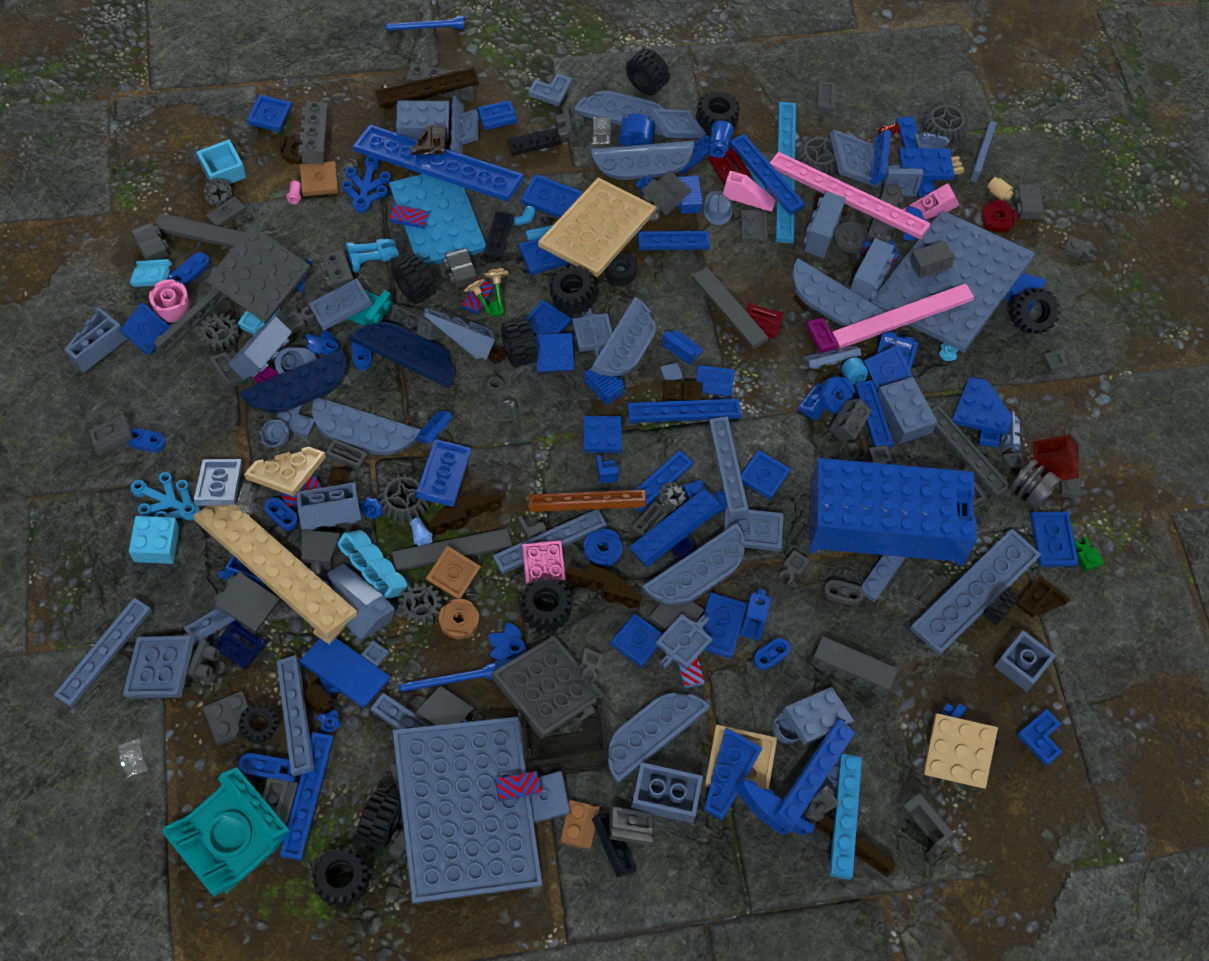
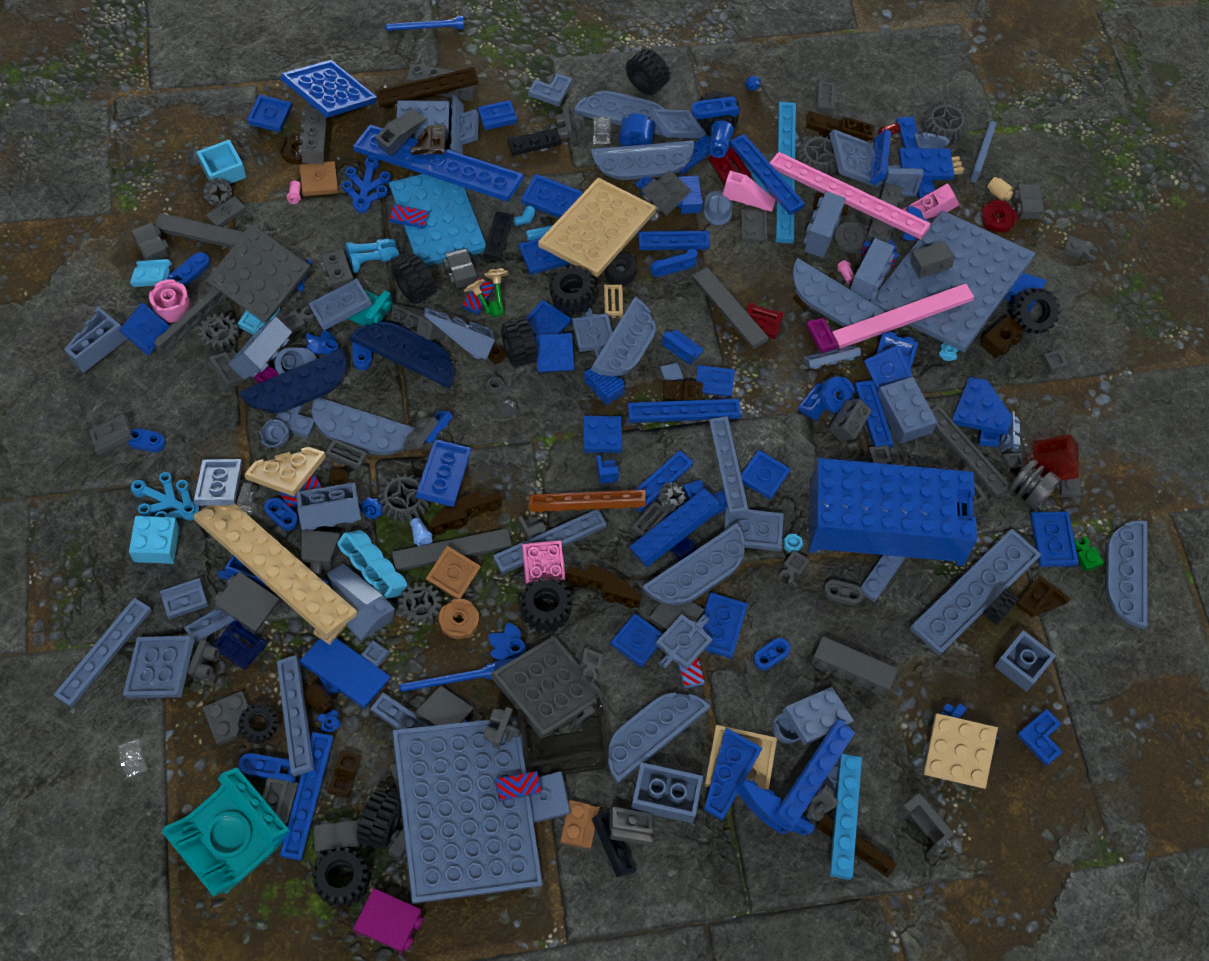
blue plate [584,528,623,568] -> none
blue torso [740,589,771,641] -> none
dark azure head [841,357,868,385] -> none
none -> sand blue plate [160,578,208,619]
none -> blue plate [280,60,377,118]
none -> dark grey brick [314,818,360,856]
none -> dark brown slope [328,750,362,799]
none -> magenta panel [353,888,424,955]
none -> dark grey slope [375,109,426,156]
none -> dark grey plate [403,417,438,450]
none -> dark grey hips [483,707,521,750]
none -> tan tile [604,284,623,318]
none -> blue plate [650,249,698,277]
none -> blue plate [691,96,740,119]
none -> blue plate [744,76,761,91]
none -> medium azure tile [783,534,803,553]
none -> dark brown slope [806,111,875,141]
none -> bright pink pin [837,260,855,284]
none -> dark brown brick [980,316,1024,359]
none -> sand blue plate [1106,521,1147,629]

